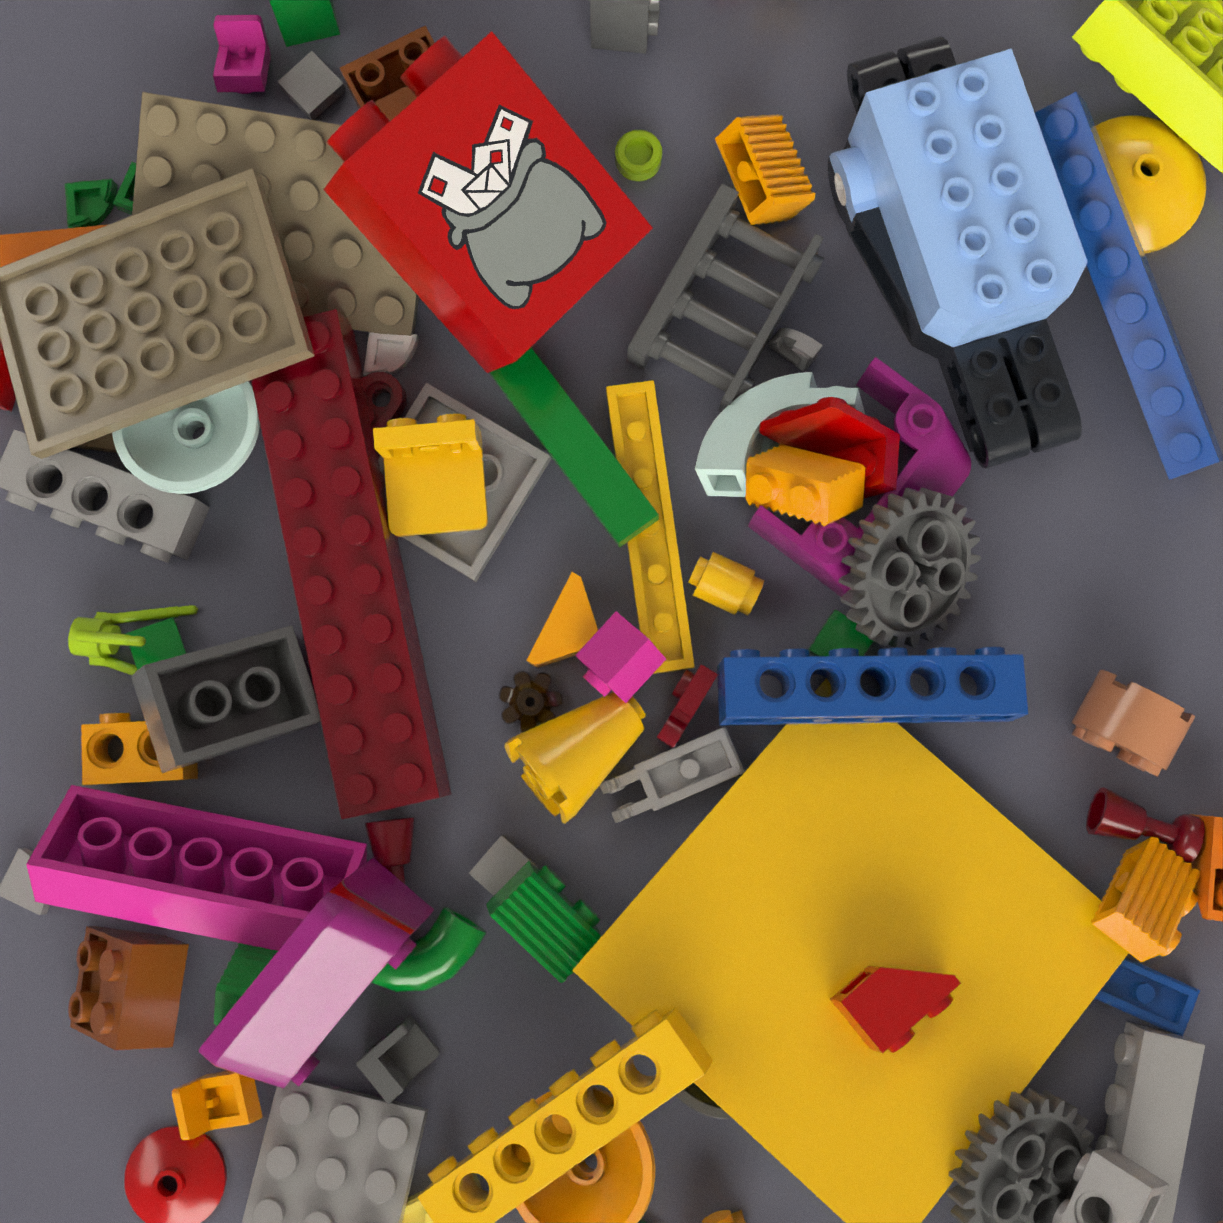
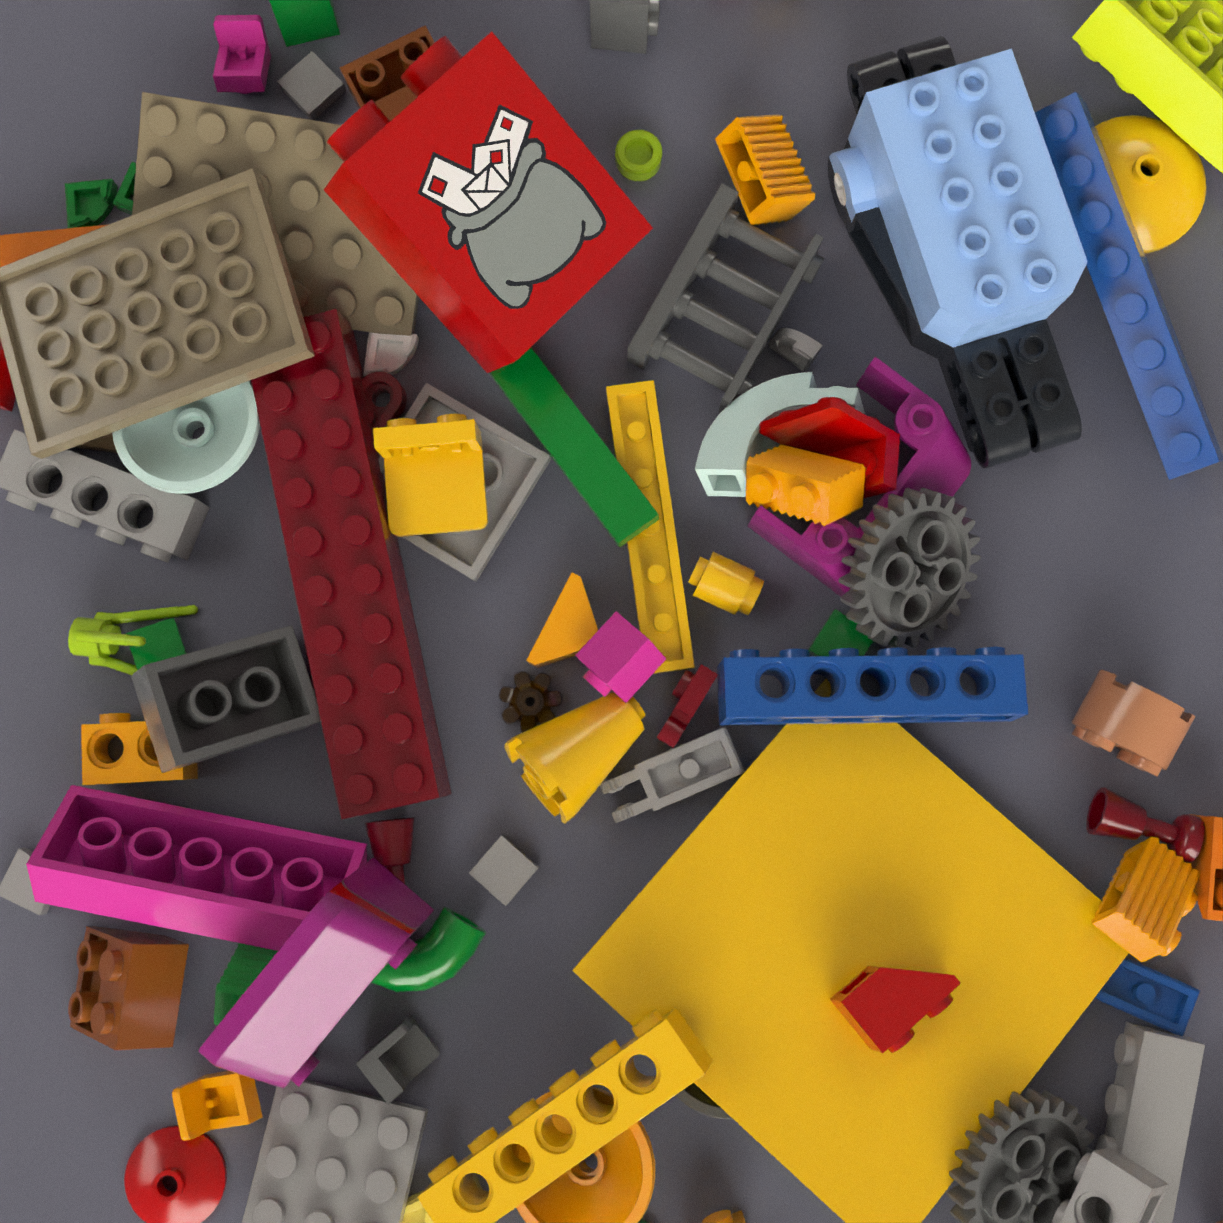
green brick [486,861,602,983] -> none

